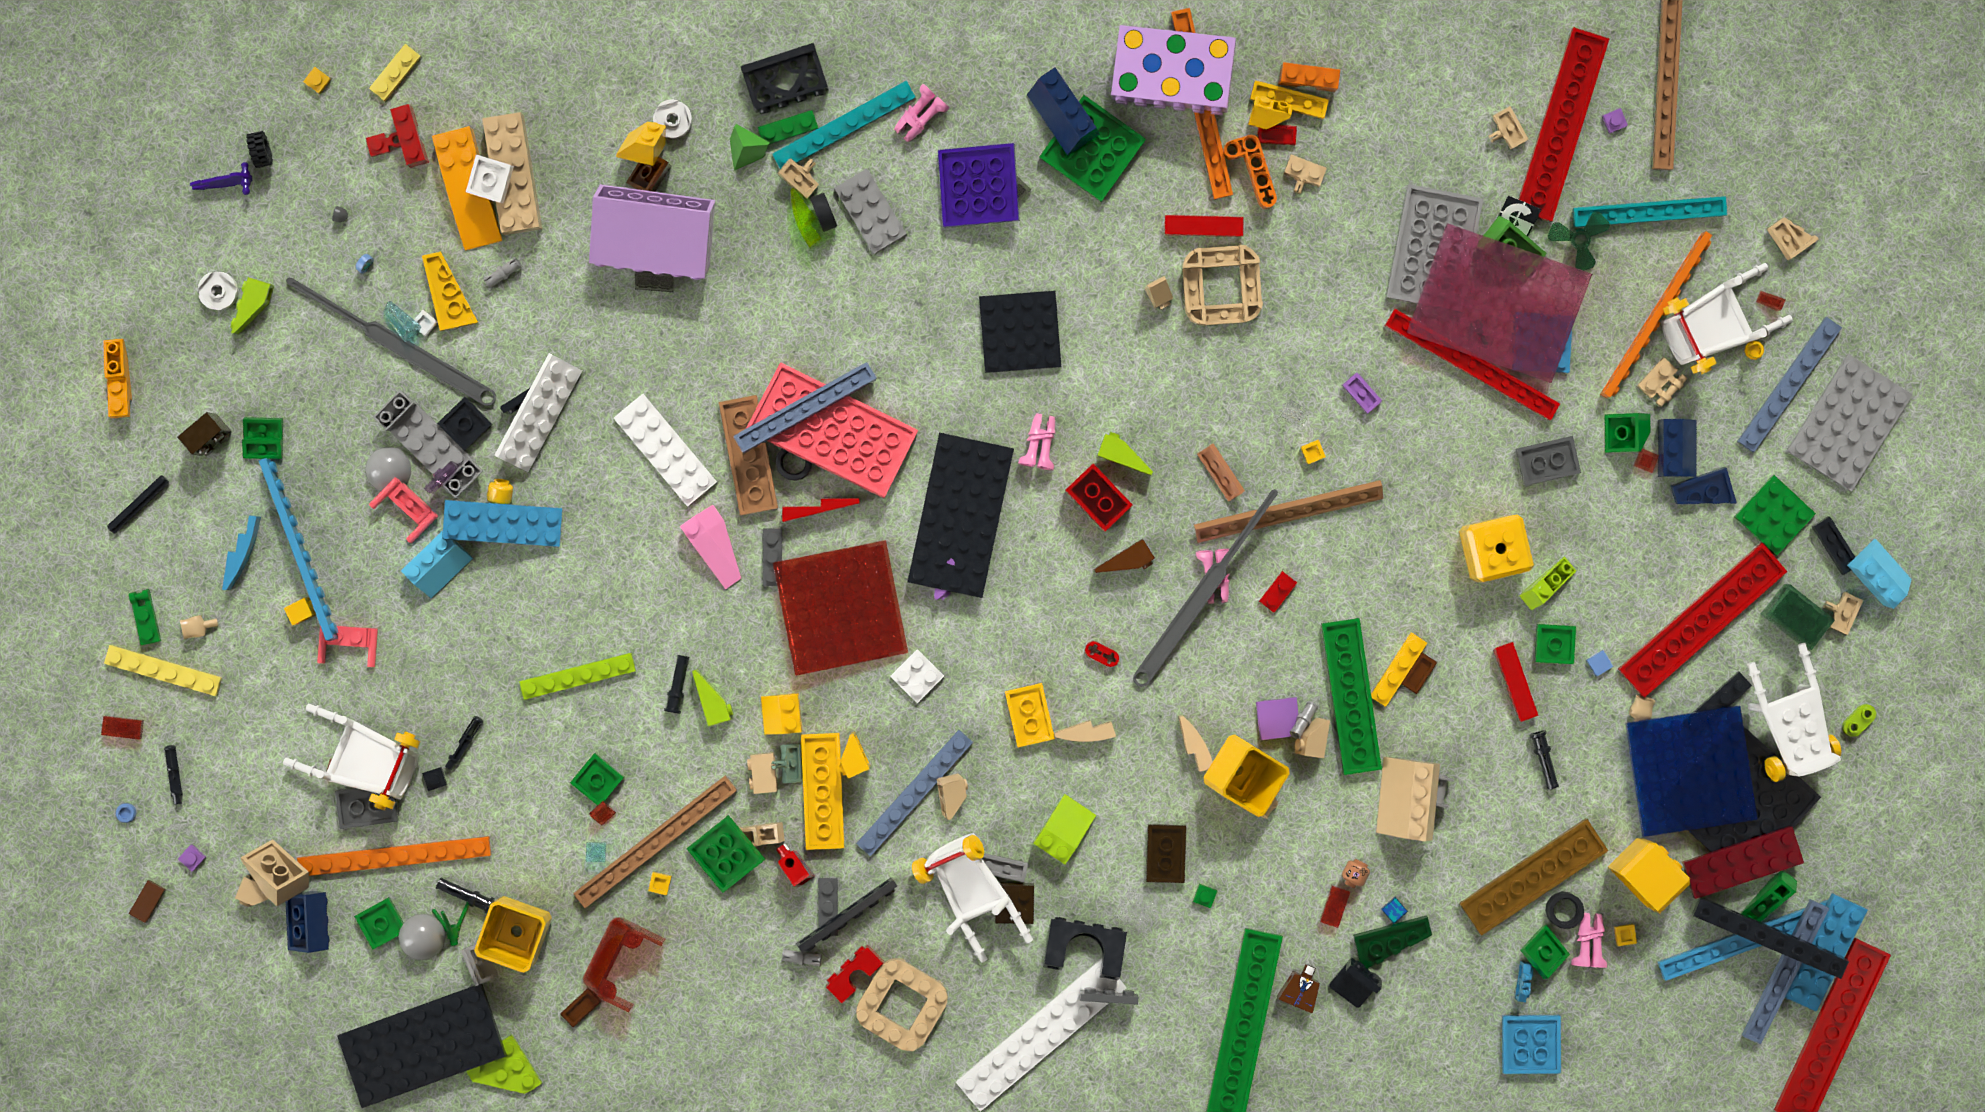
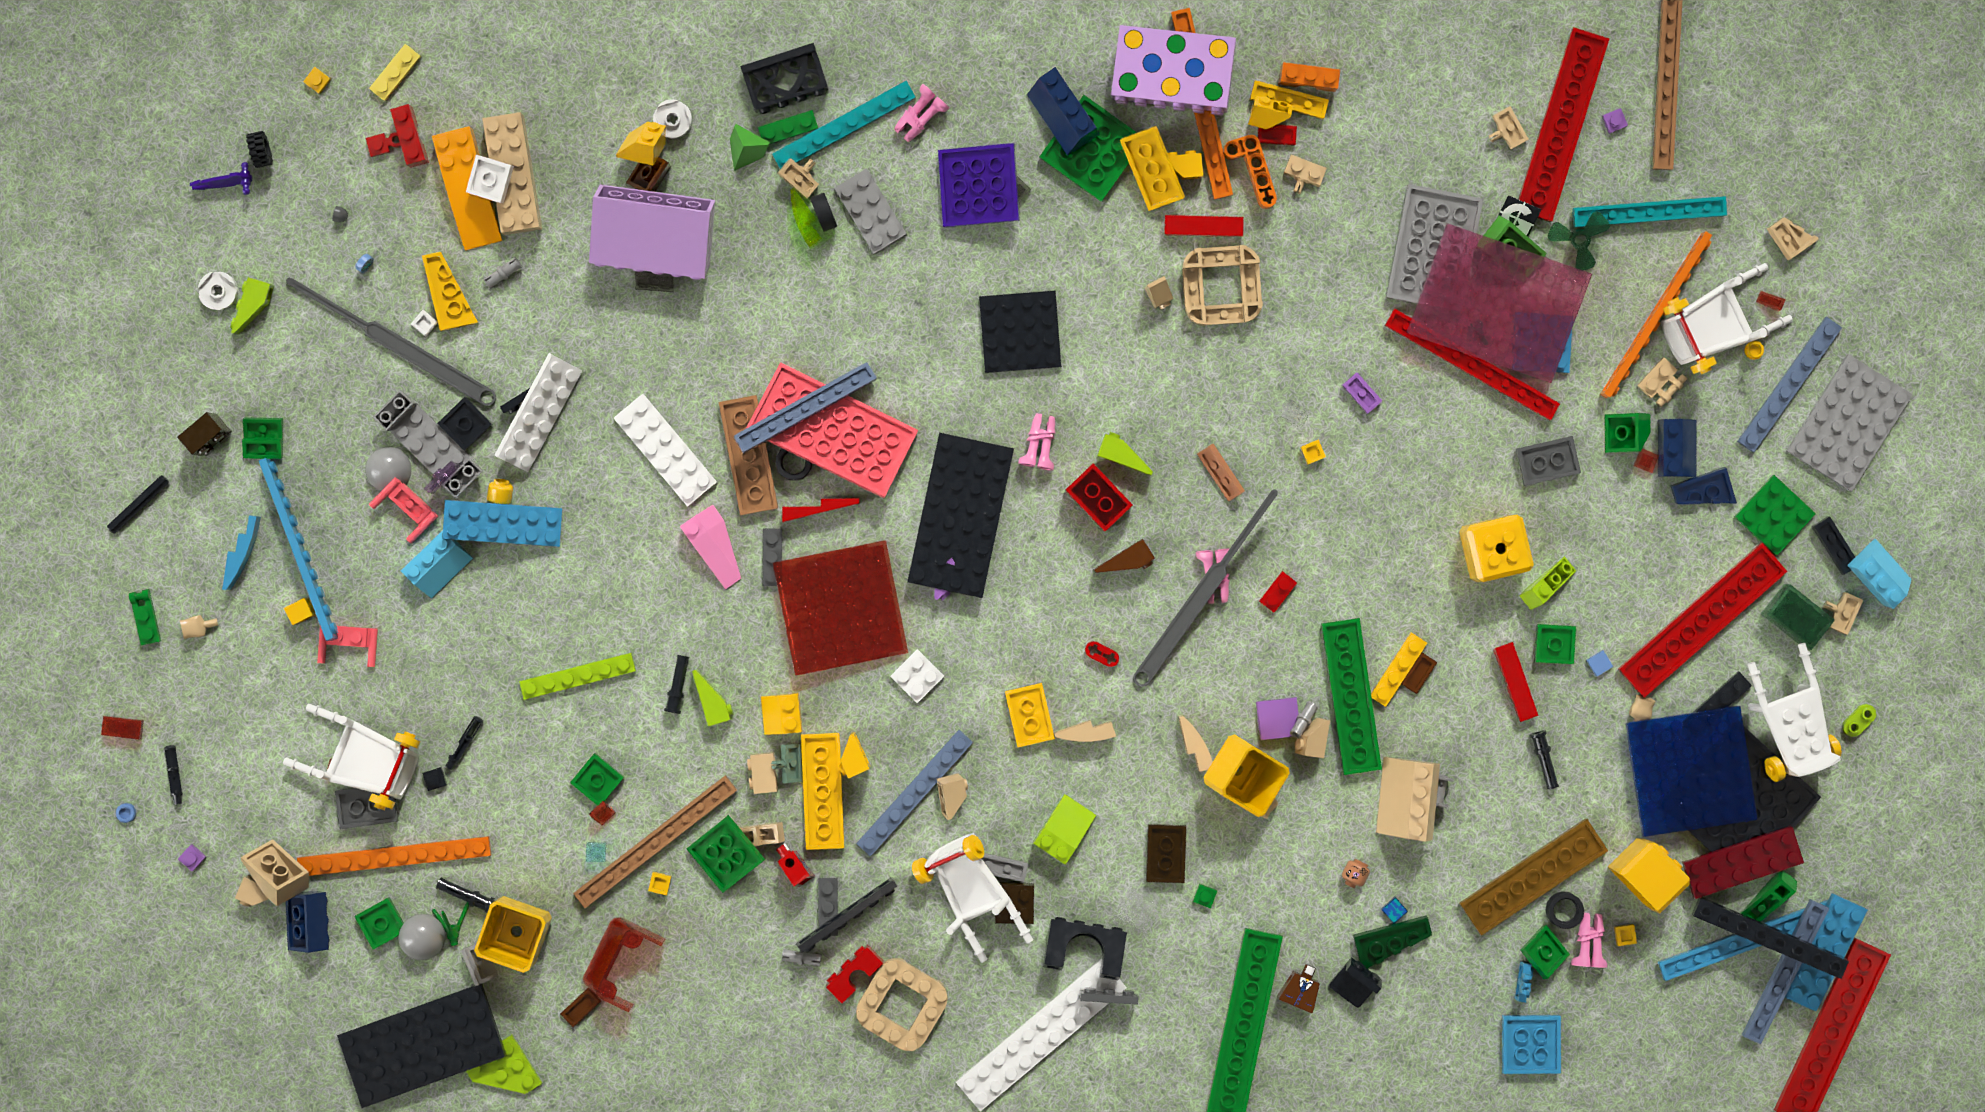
light orange slope [103,339,132,419] -> none
light yellow plate [104,645,222,696] -> none
reddish brown tile [128,880,166,923] -> none
clear light blue slope [383,301,421,342] -> none
medium nougat plate [1194,480,1383,543] -> none
clear red plate [1319,885,1350,928] -> none
none -> yellow plate [1120,126,1185,211]
none -> yellow slope [1168,150,1203,180]

